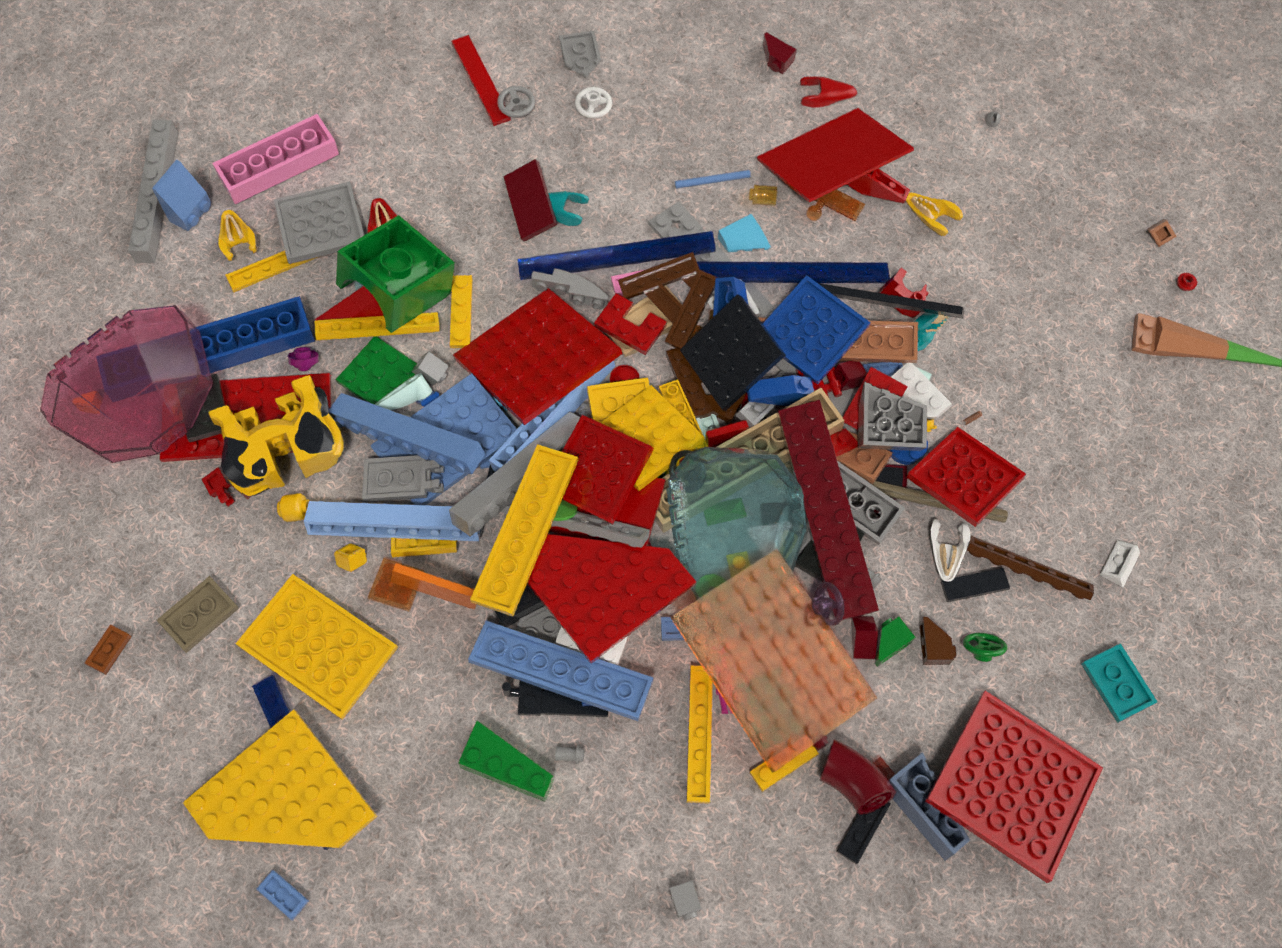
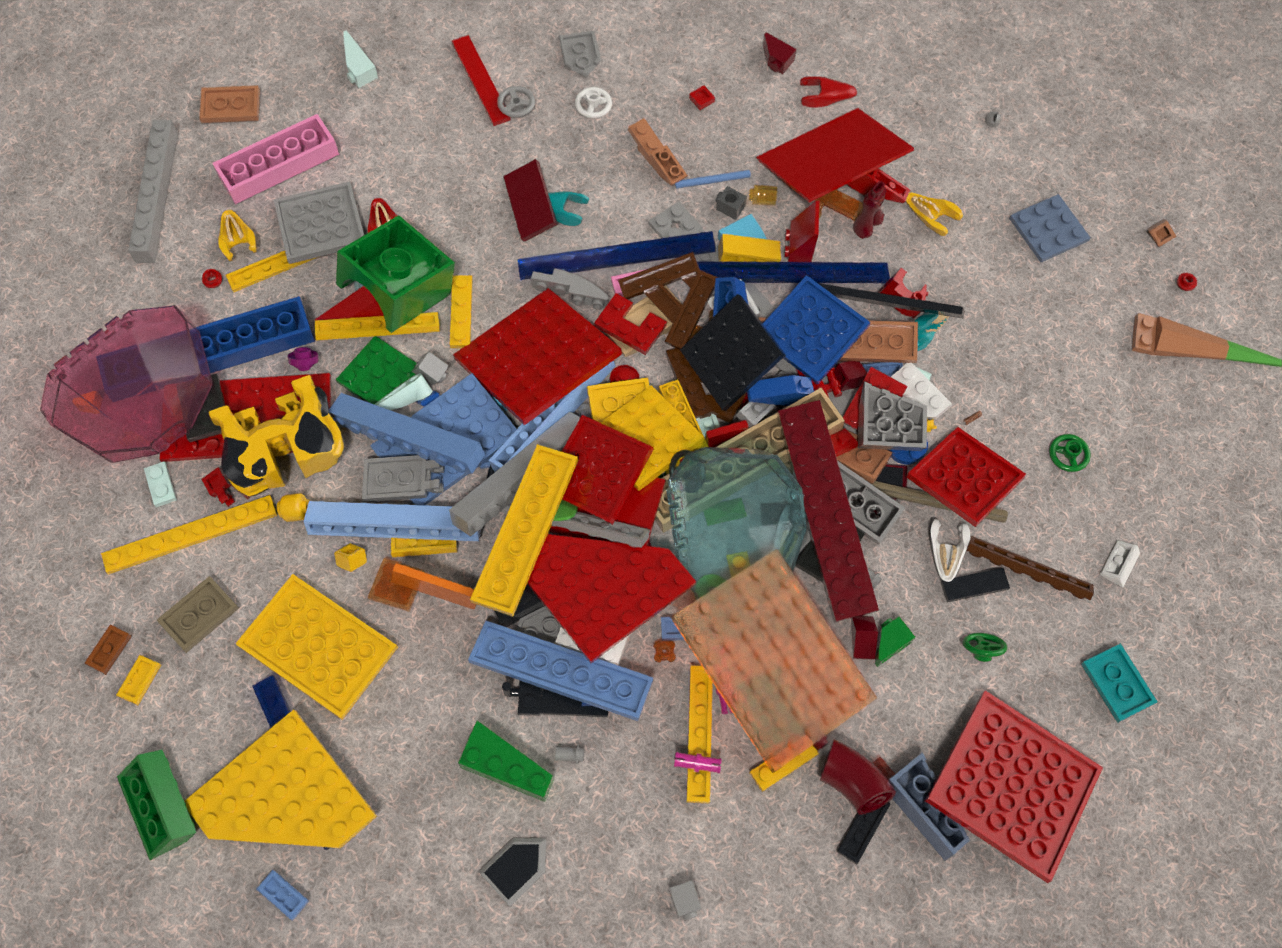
medium blue slope [152,159,211,231] -> none
piece [812,582,844,626] -> none
reddish brown slope [919,617,956,665] -> none
none -> yellow plate [101,495,277,575]
none -> yellow plate [116,655,161,706]
none -> green slope [117,750,196,860]
none -> light aqua plate [144,461,177,507]
none -> nougat plate [199,85,260,123]
none -> red plate [202,269,223,288]
none -> light aqua slope [343,30,378,88]
none -> black tile [478,838,546,907]
none -> nougat slope [628,118,688,186]
none -> clear orange plate [653,641,676,663]
none -> dark pink pin [674,752,722,774]
none -> red plate [689,85,715,110]
none -> dark grey brick [715,186,747,220]
none -> yellow brick [718,234,781,272]
none -> red slope [784,201,820,266]
none -> dark red piece [853,181,886,239]
none -> sand blue plate [1009,194,1091,263]
none -> green piece [1049,434,1091,472]

